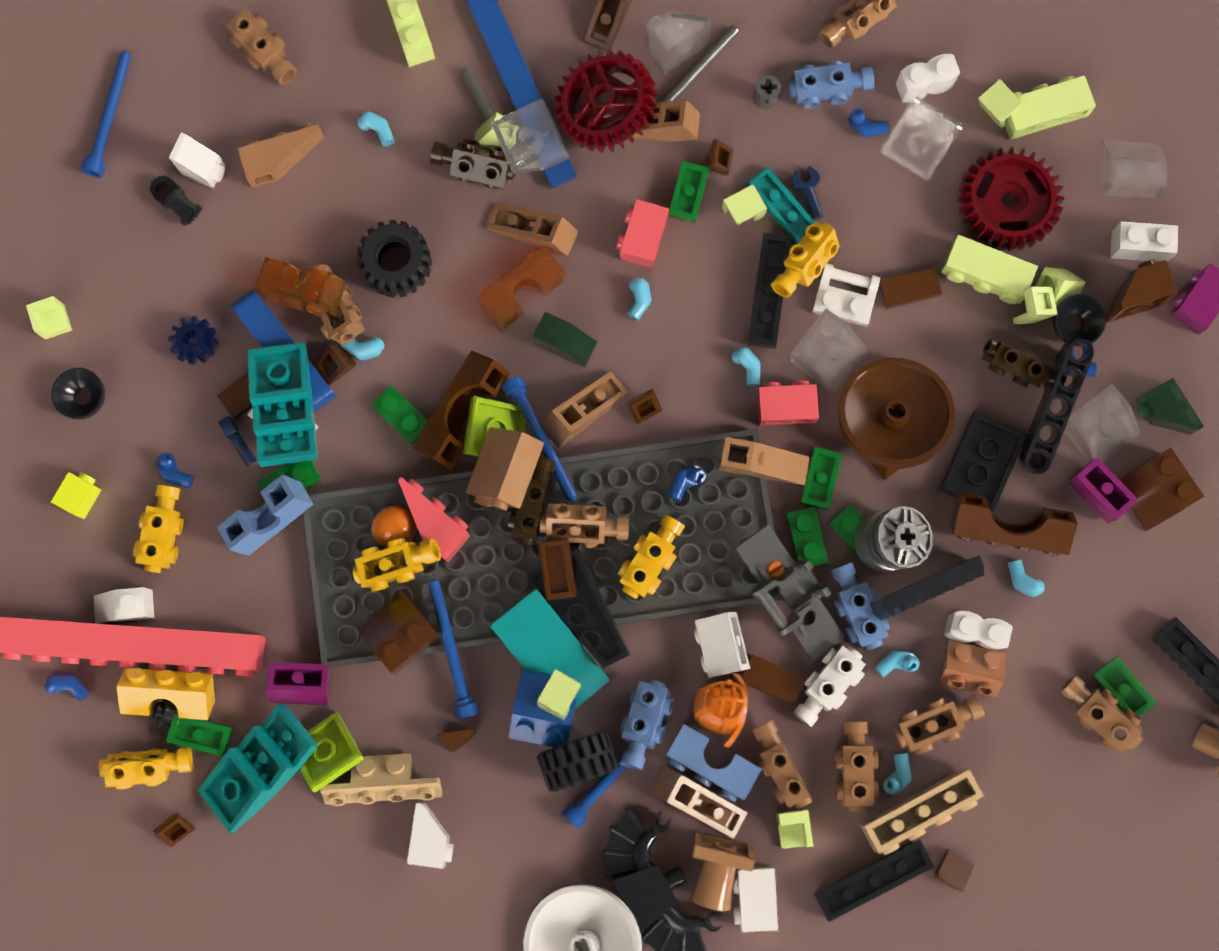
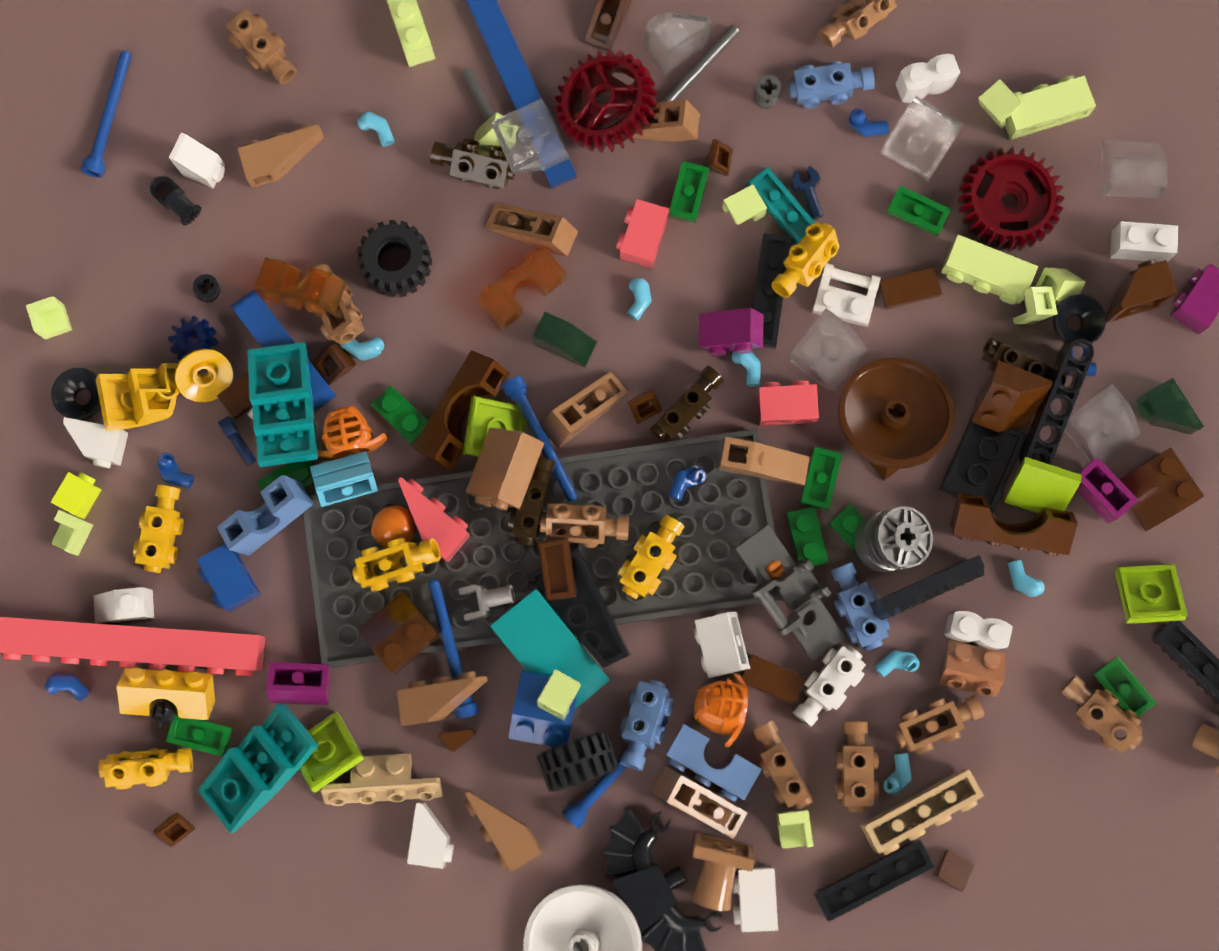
none -> yellowish green panel [52,510,93,556]
none -> white slope [63,417,128,469]
none -> yellow slope [96,363,180,431]
none -> yellow dish [175,349,233,402]
none -> black bush [193,274,220,303]
none -> blue brick [197,543,261,612]
none -> medium azure brick [310,451,378,507]
none -> orange piece [317,406,387,460]
none -> medium nougat slope [397,672,488,726]
none -> light grey piece [458,585,516,621]
none -> medium nougat slope [464,791,543,872]
none -> dark brown brick [650,365,724,442]
none -> magenta brick [699,308,764,356]
none -> green plate [886,185,951,237]
none -> reddish brown slope [971,360,1053,432]
none -> lime tile [1004,457,1082,514]
none -> lime tile [1115,564,1188,624]

